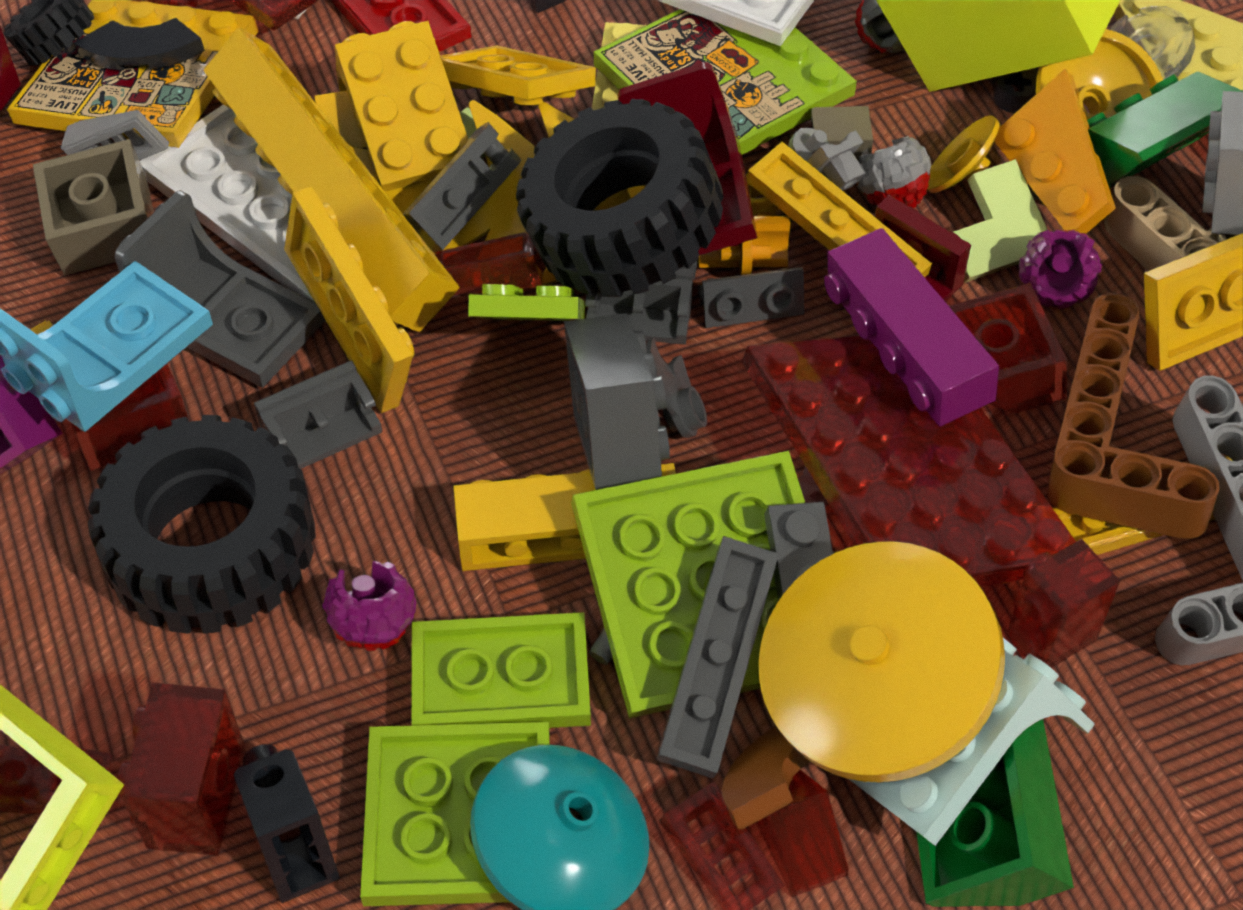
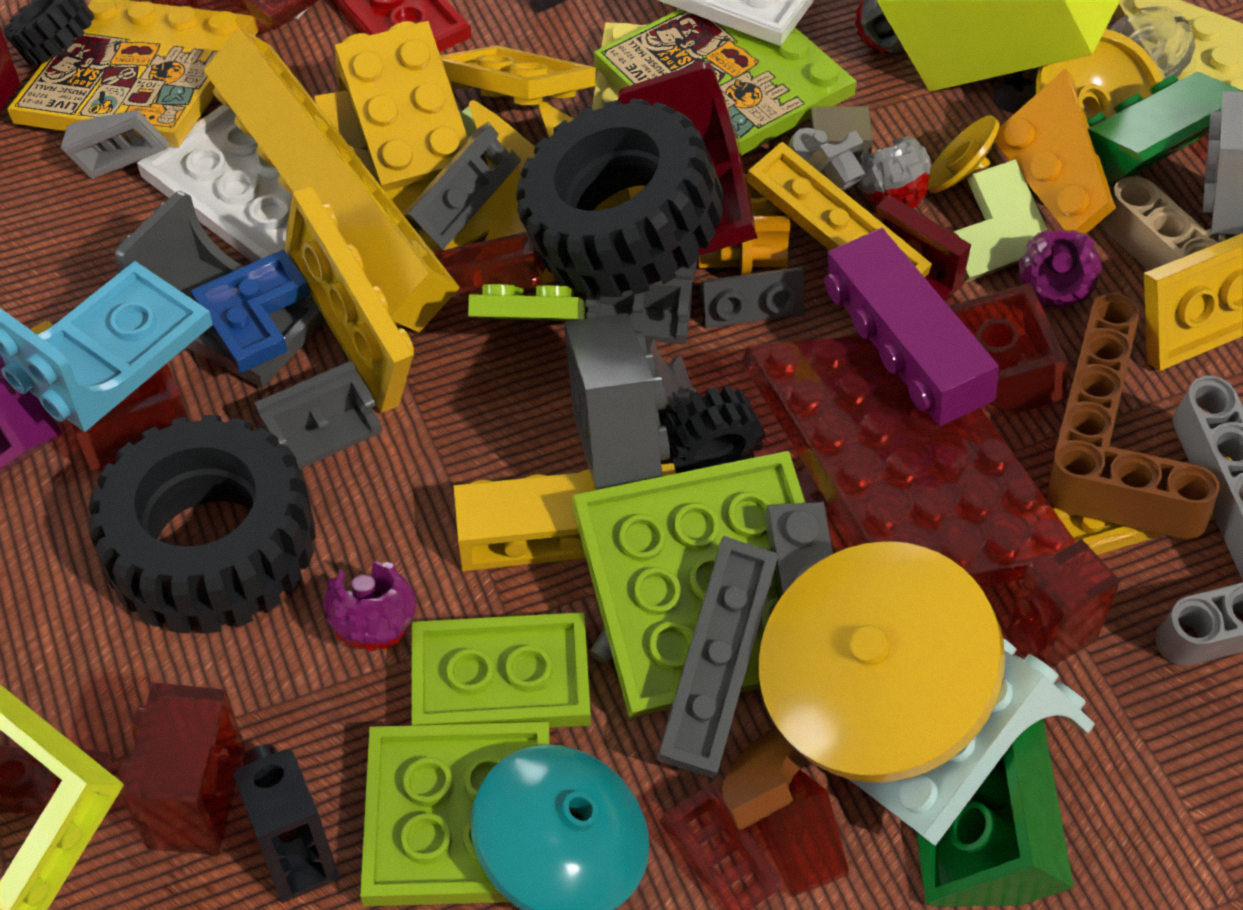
dark tan brick [33,139,154,276] -> none
black tile [74,18,205,71] -> none
none -> blue plate [190,249,310,374]
none -> black tyre [662,386,765,474]

